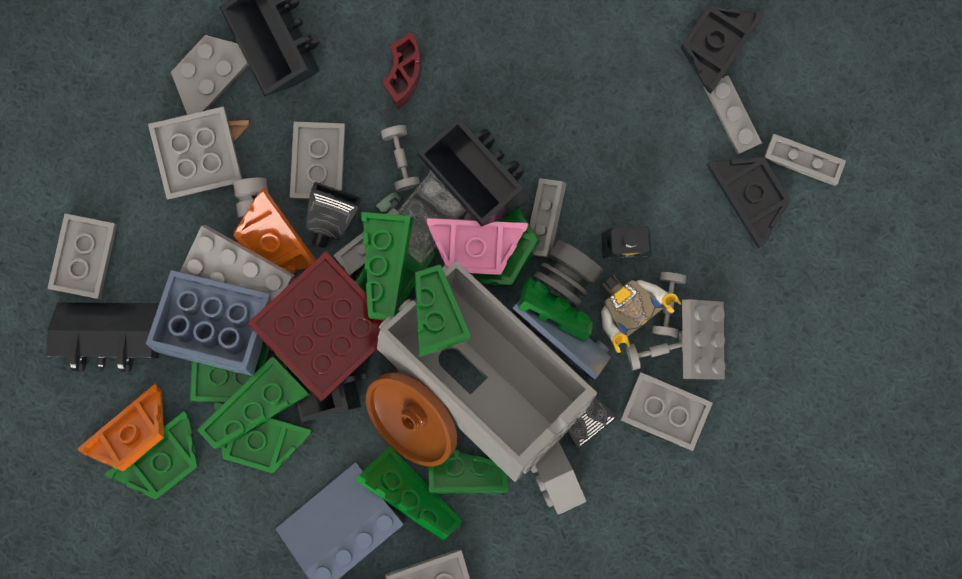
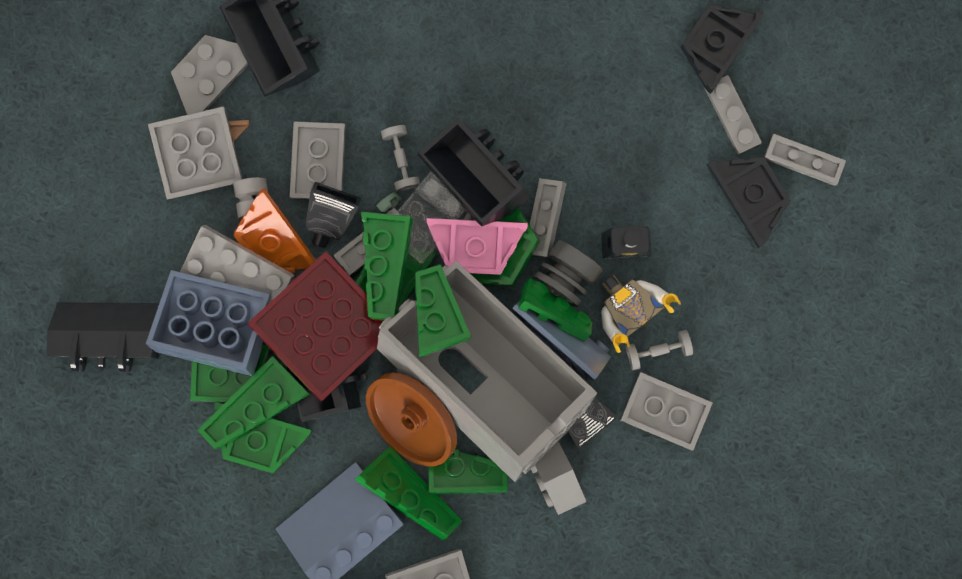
light grey plate [47,213,117,300] -> none
orange wing [77,384,164,471] -> none
green wing [105,411,199,500] -> none
dark red brick [382,32,421,109] -> none
light grey wheel [652,272,686,338] -> none
light grey plate [682,299,725,380] -> none

